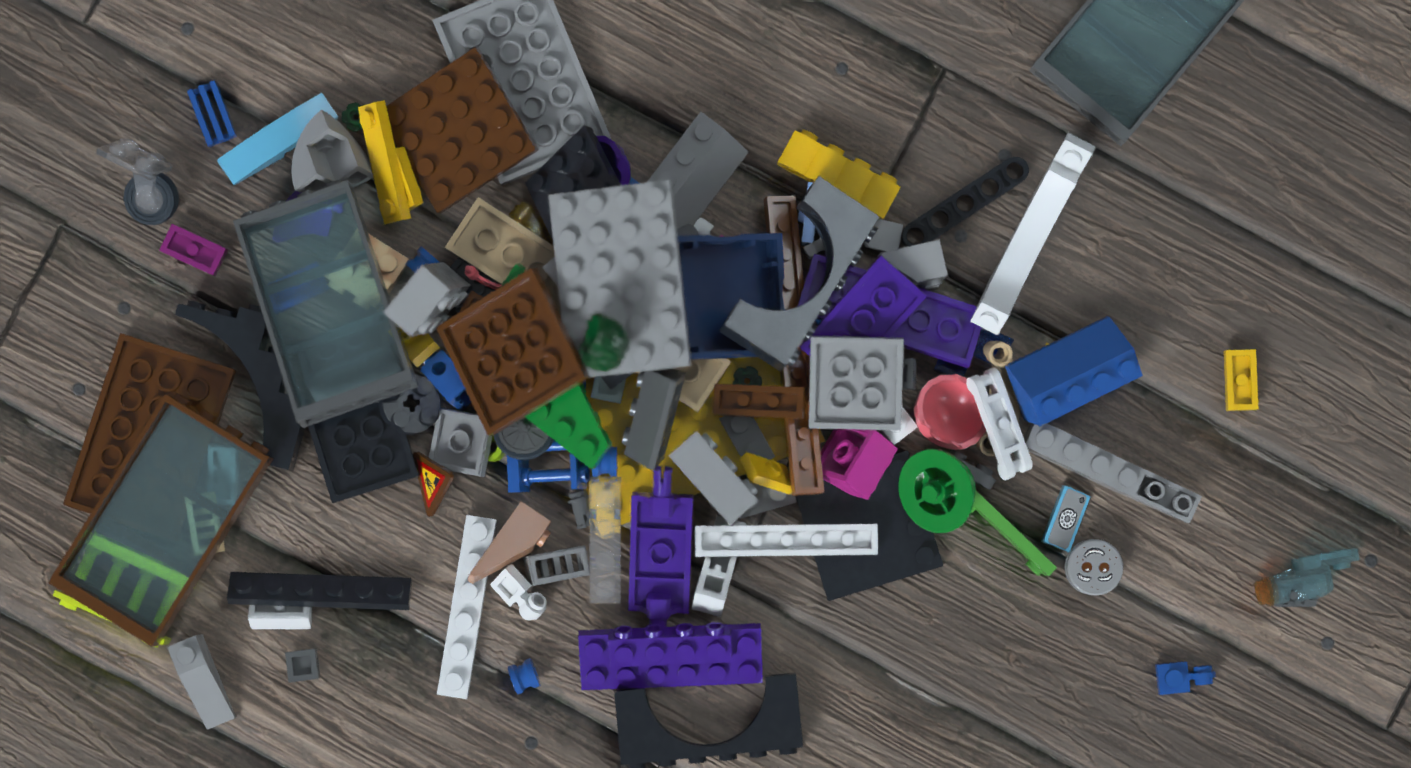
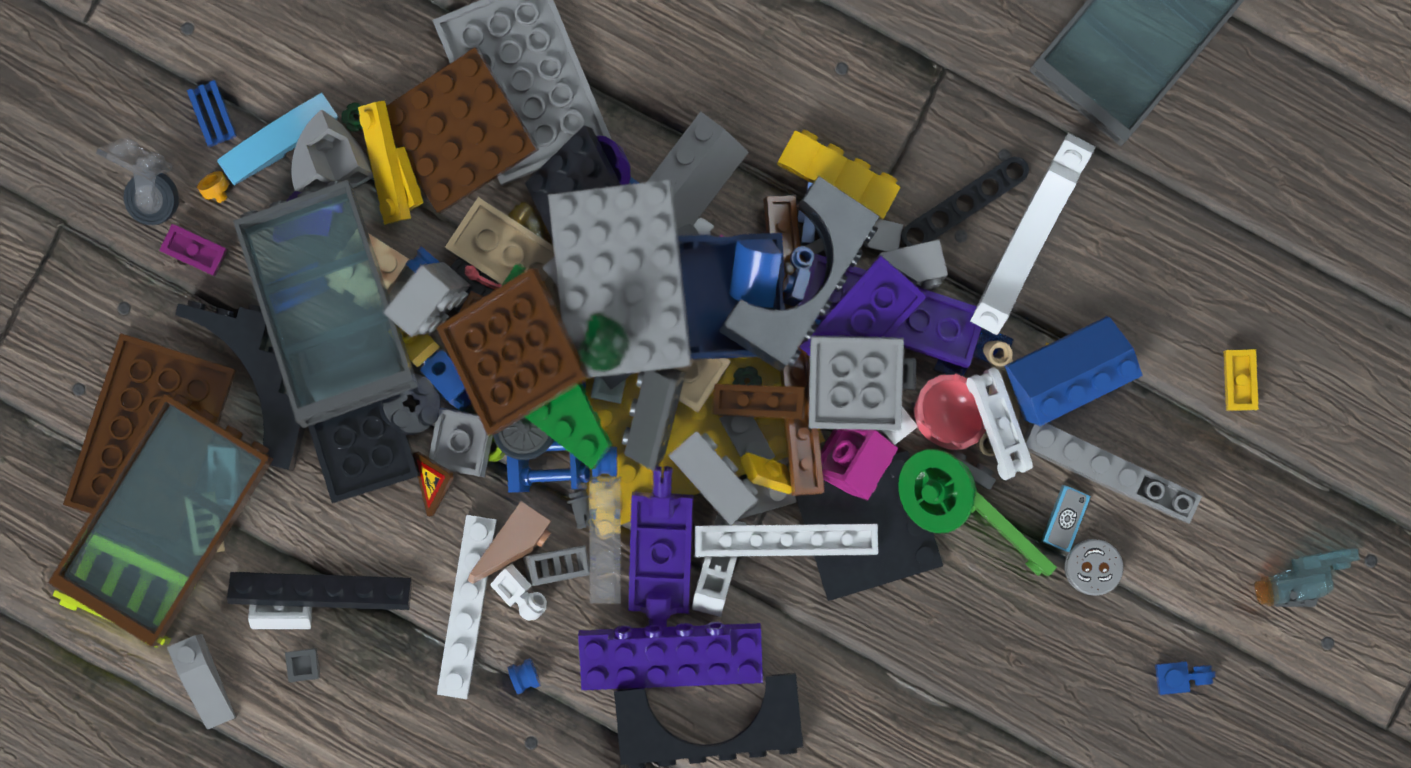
none -> light orange tile [197,171,229,203]
none -> blue brick [729,239,782,308]
none -> blue plate [783,246,814,306]

